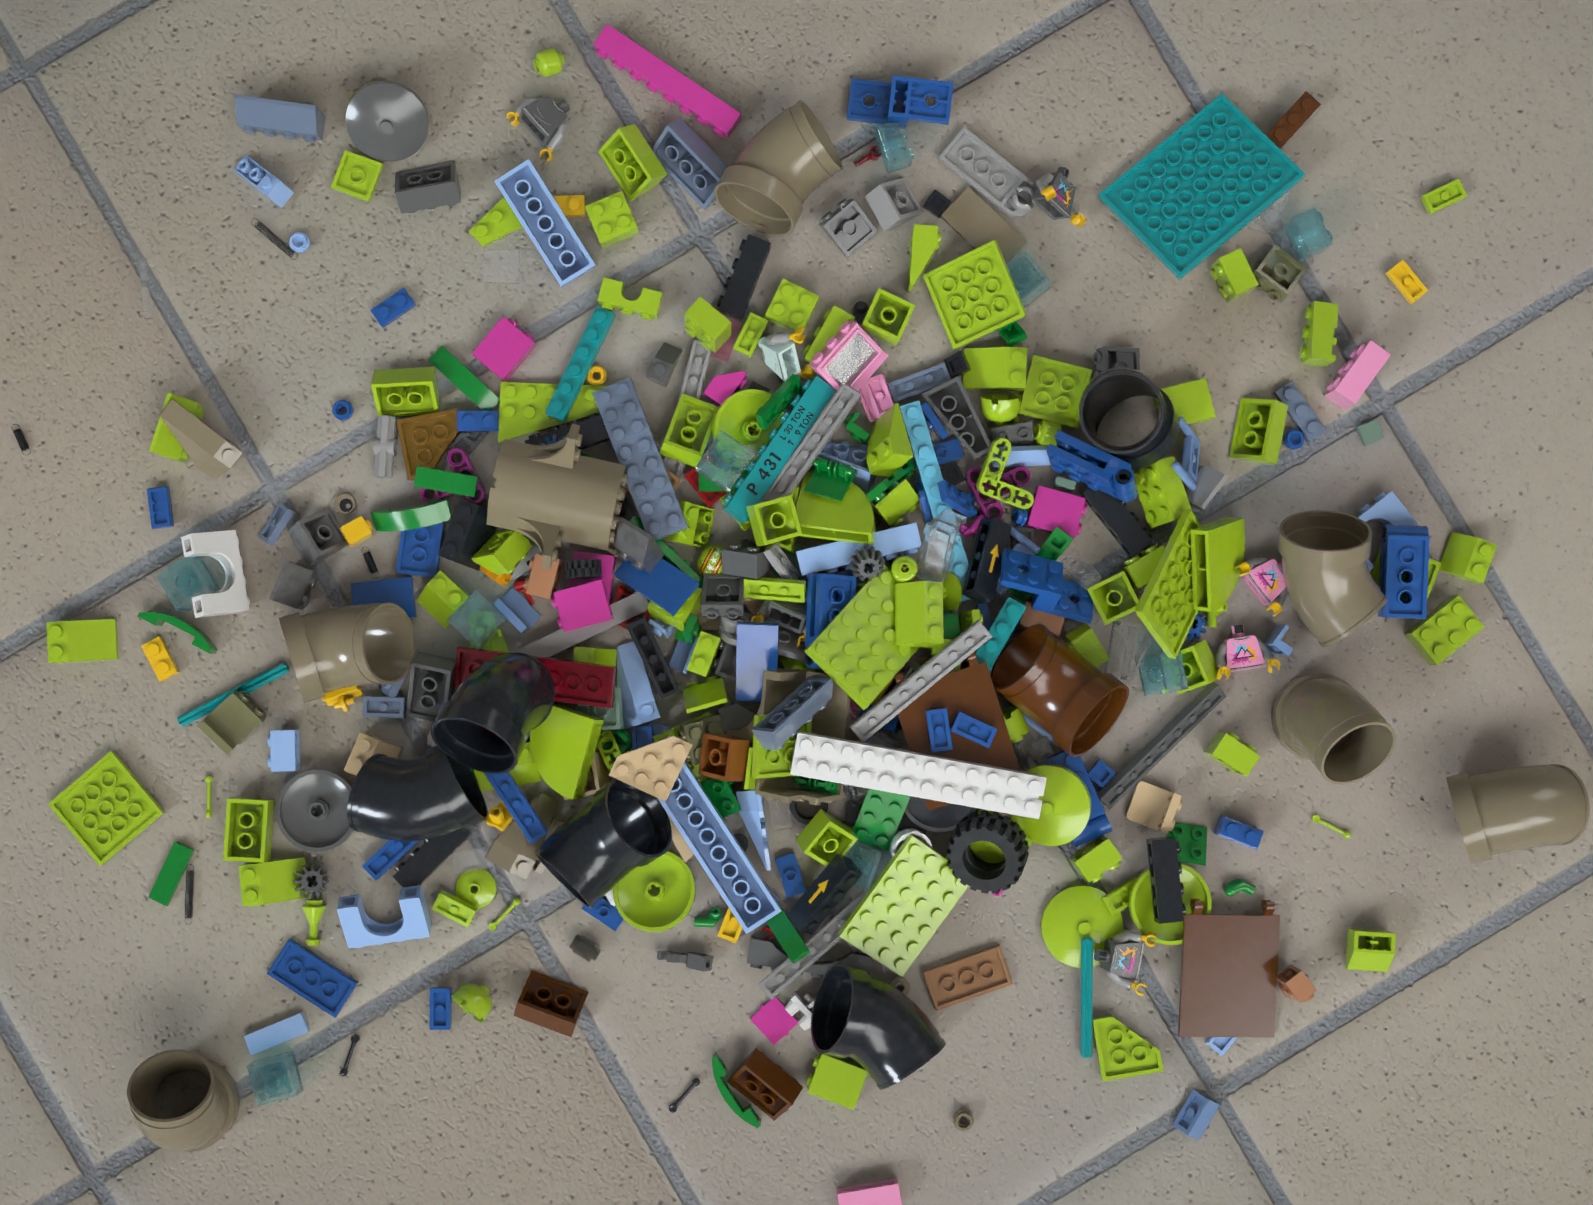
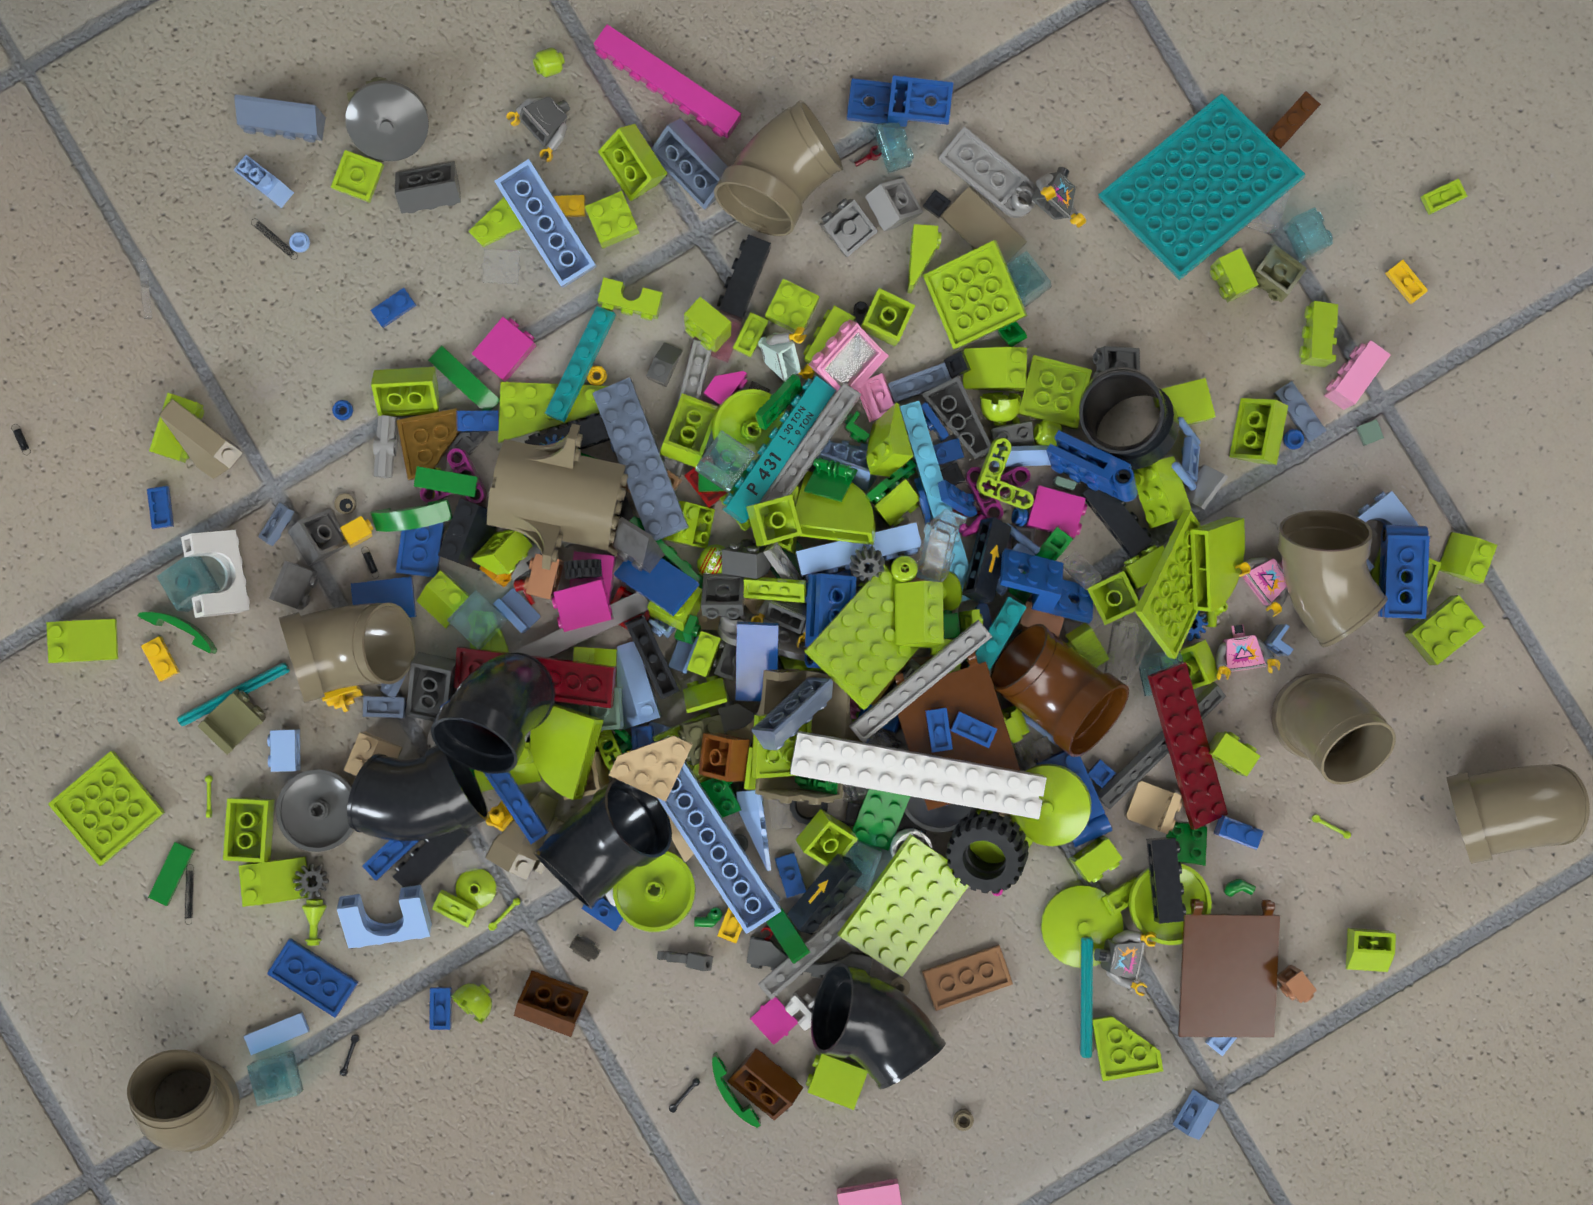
none -> dark red plate [1148,661,1228,830]

